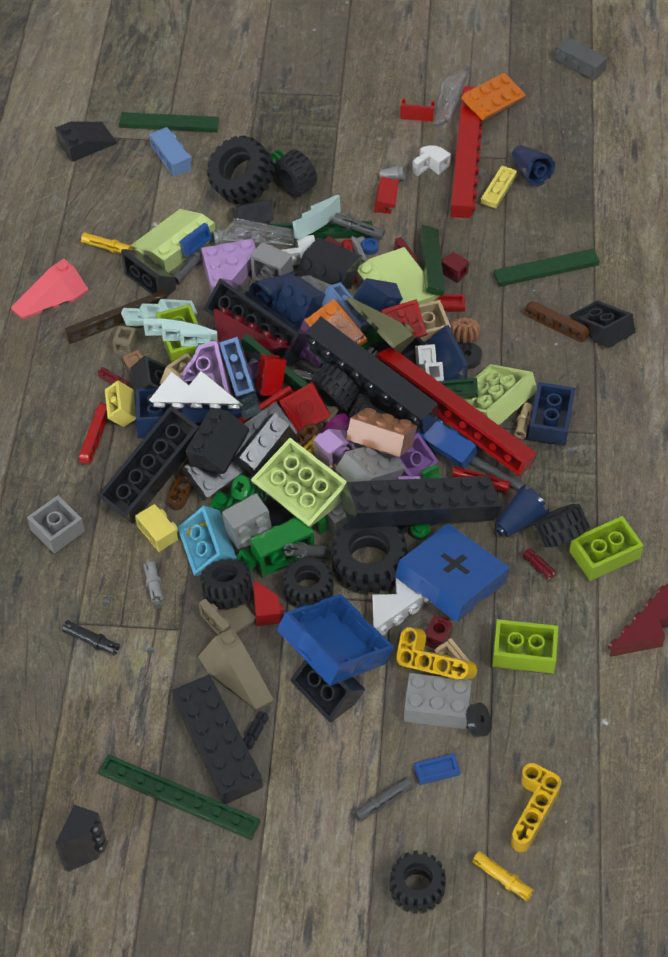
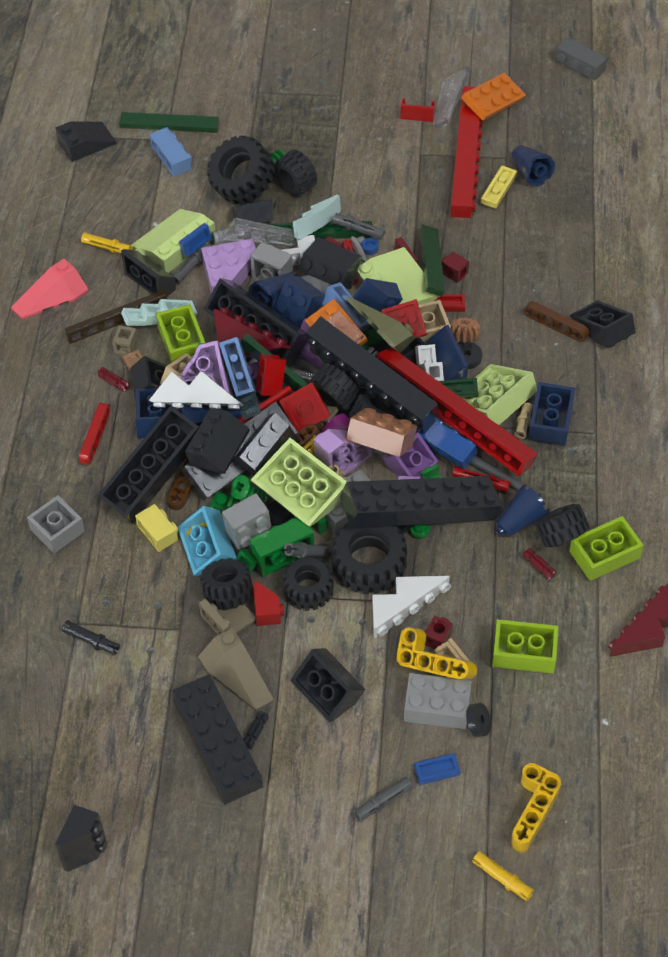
dark green tile [98,754,261,840] -> none
light yellow brick [105,381,136,427] -> none
light grey pin [143,562,164,602] -> none
light aqua slope [144,318,218,346] -> none
blue tile [277,594,394,686] -> none
light grey brick [335,446,406,482] -> none
red hinge [374,176,399,214] -> none
light grey cone [380,165,405,182] -> none
black tyre [390,851,446,914] -> none
blue tile [395,524,510,622] -> none
white brick [412,145,451,176] -> none
dark green tile [493,249,599,287] -> none

